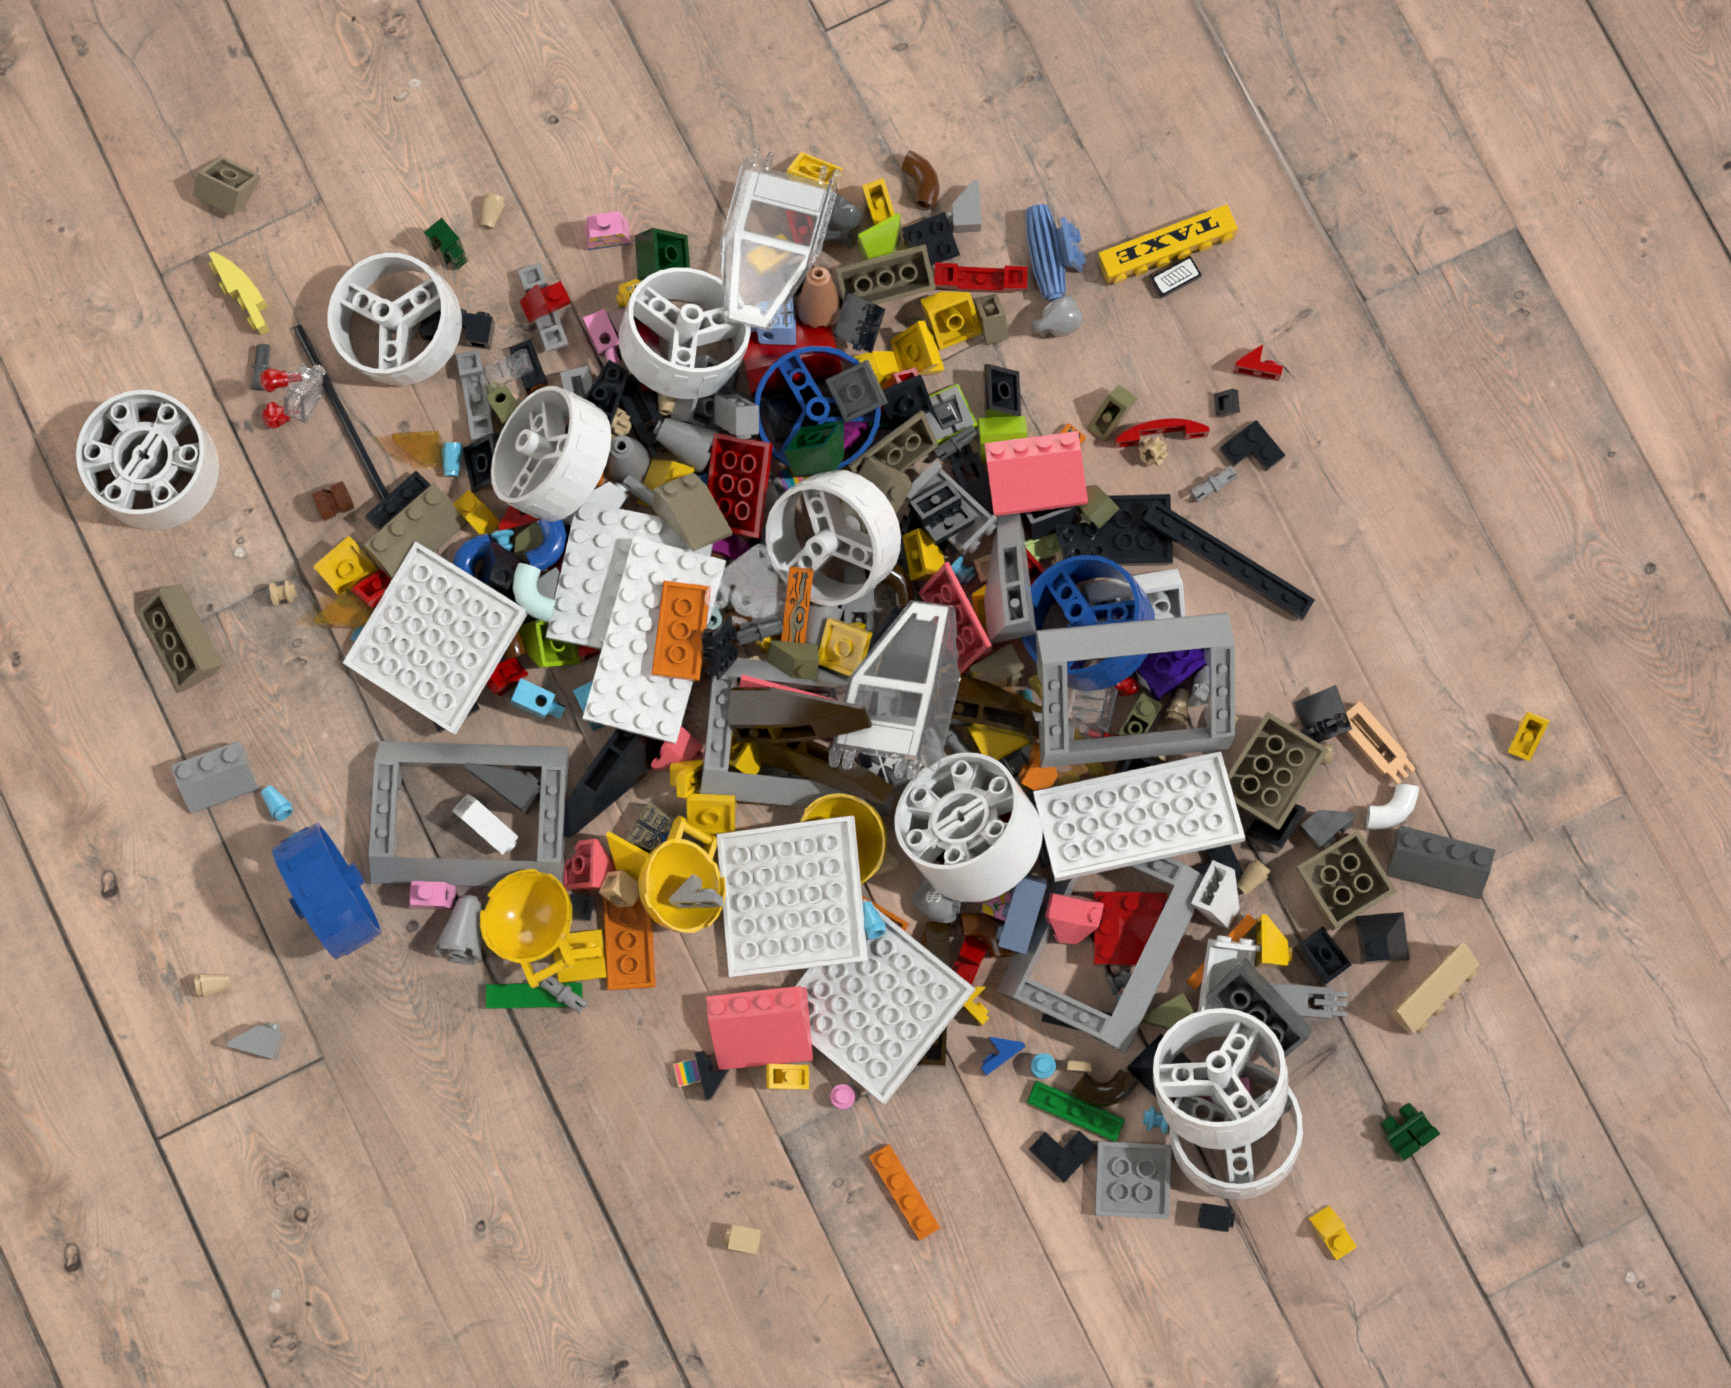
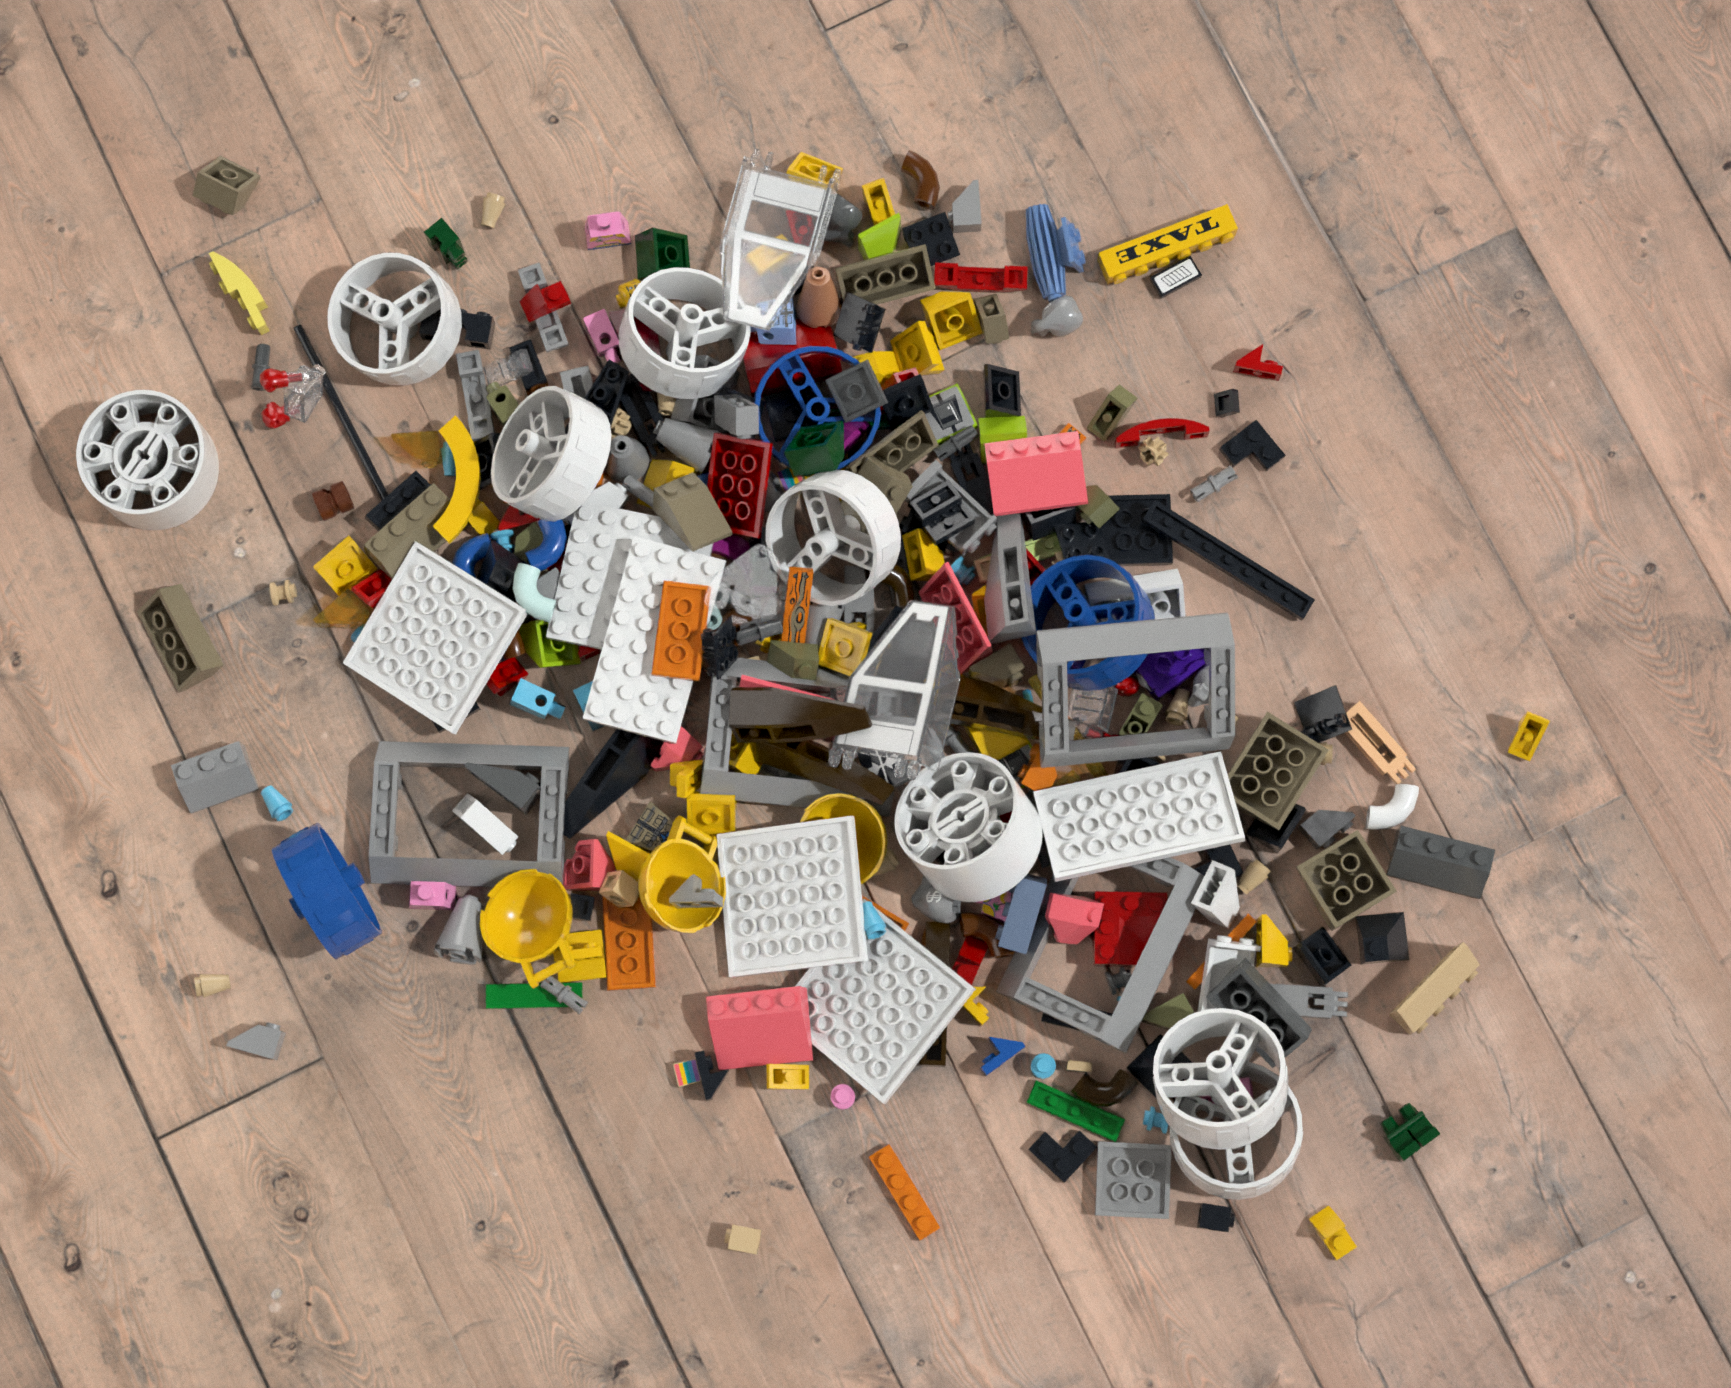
none -> yellow tile [433,415,481,544]

